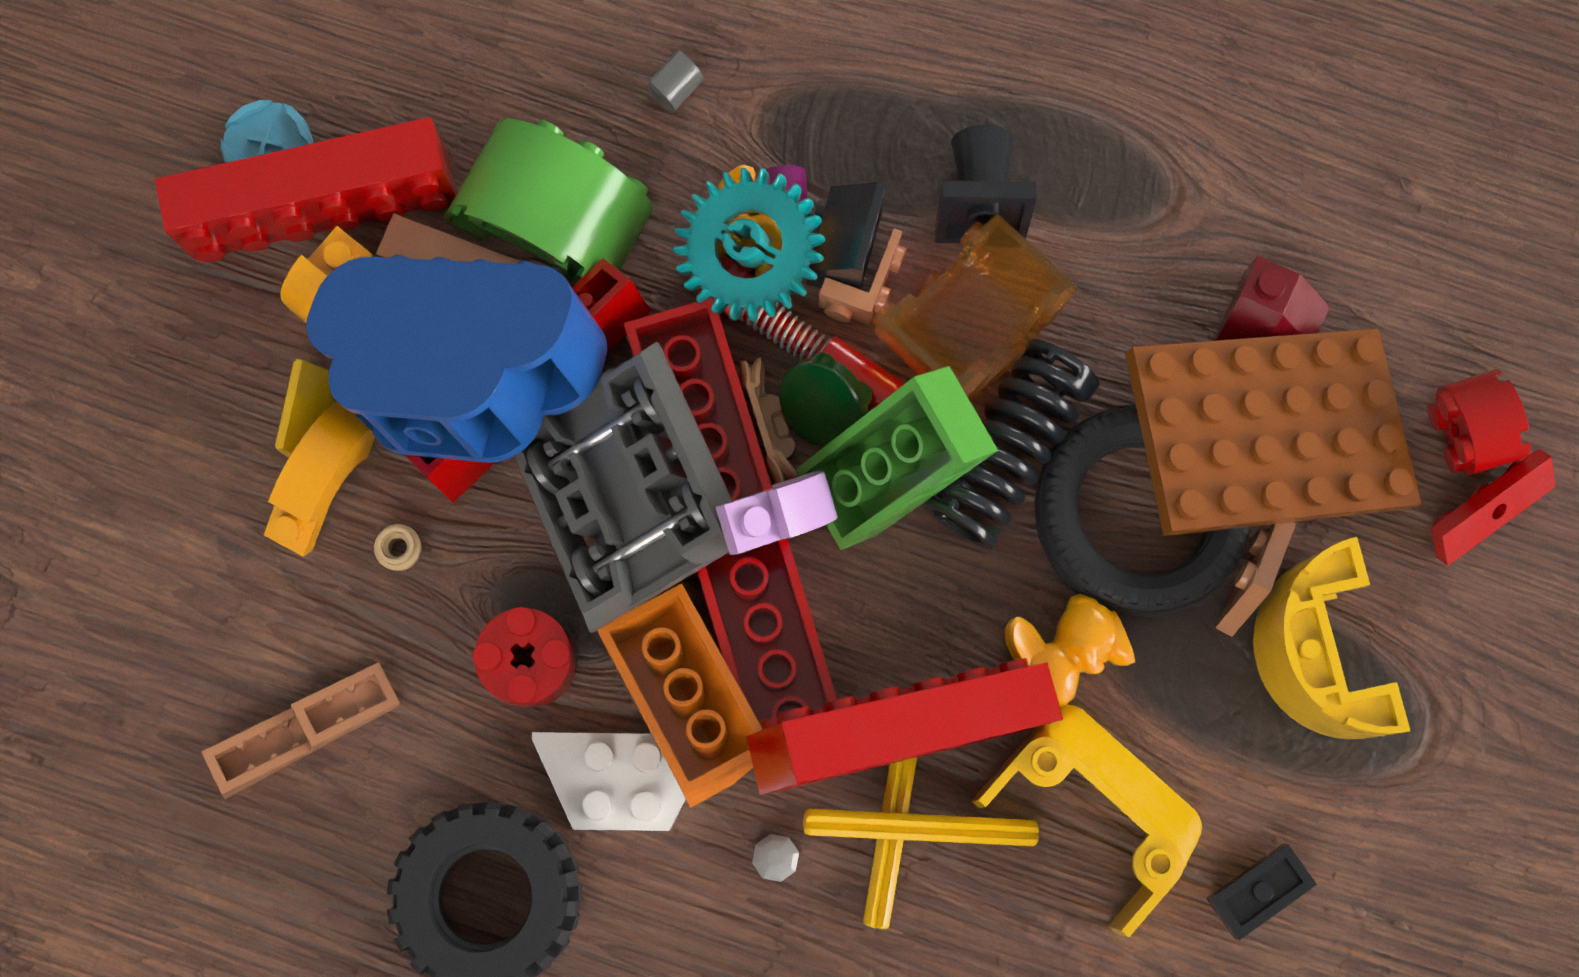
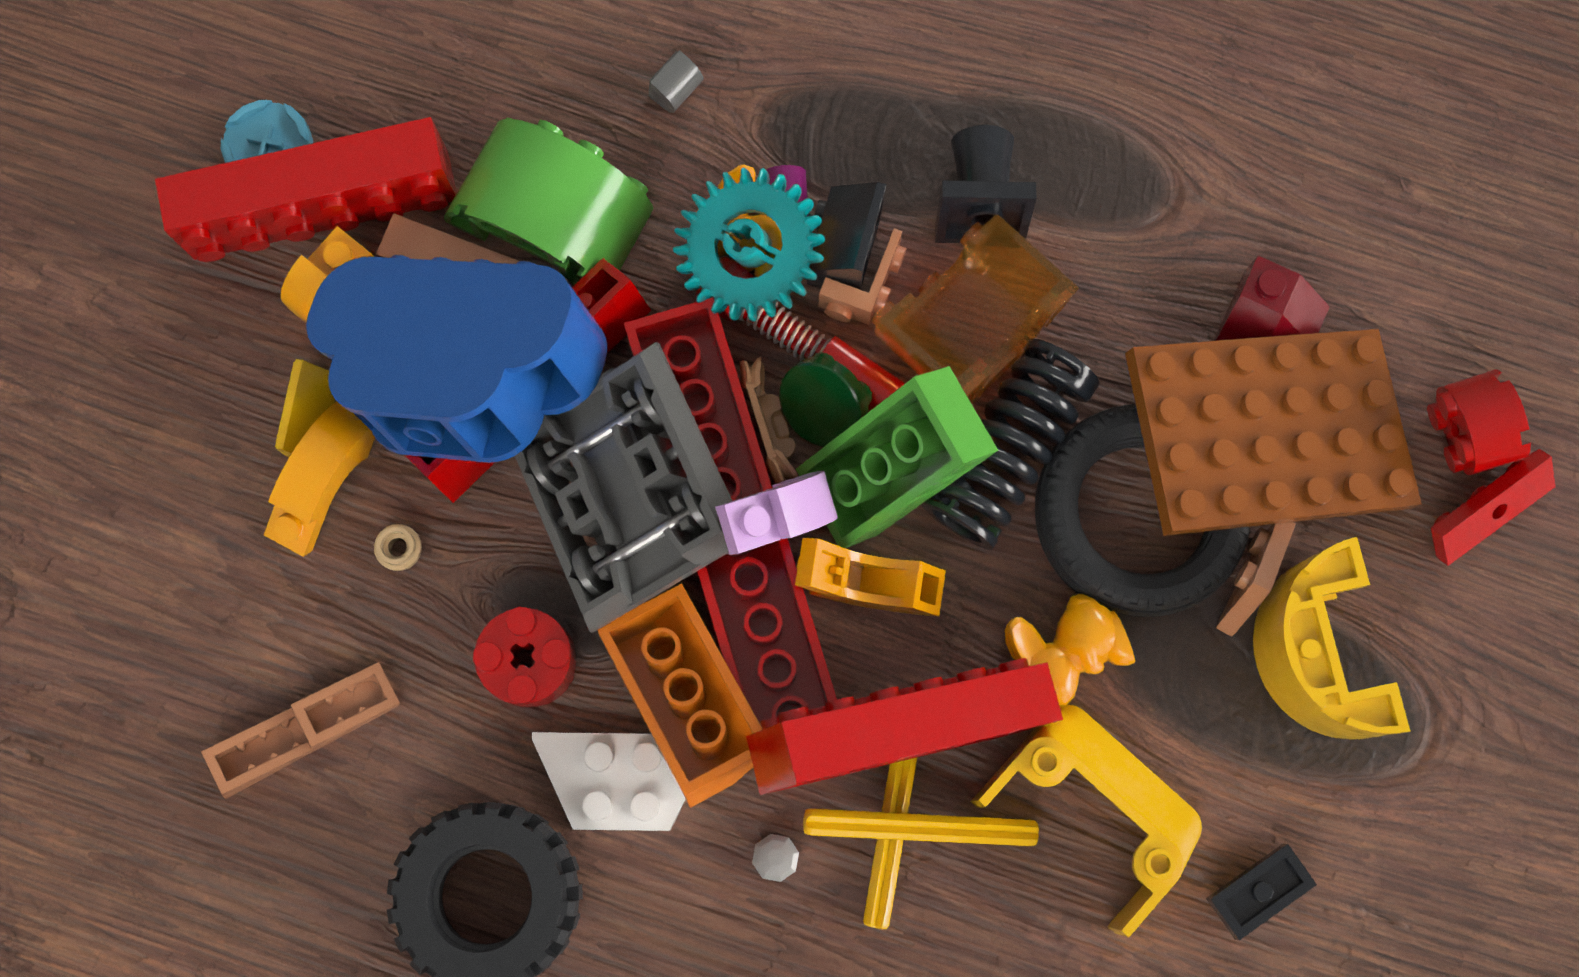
none -> light orange arch [795,538,946,617]

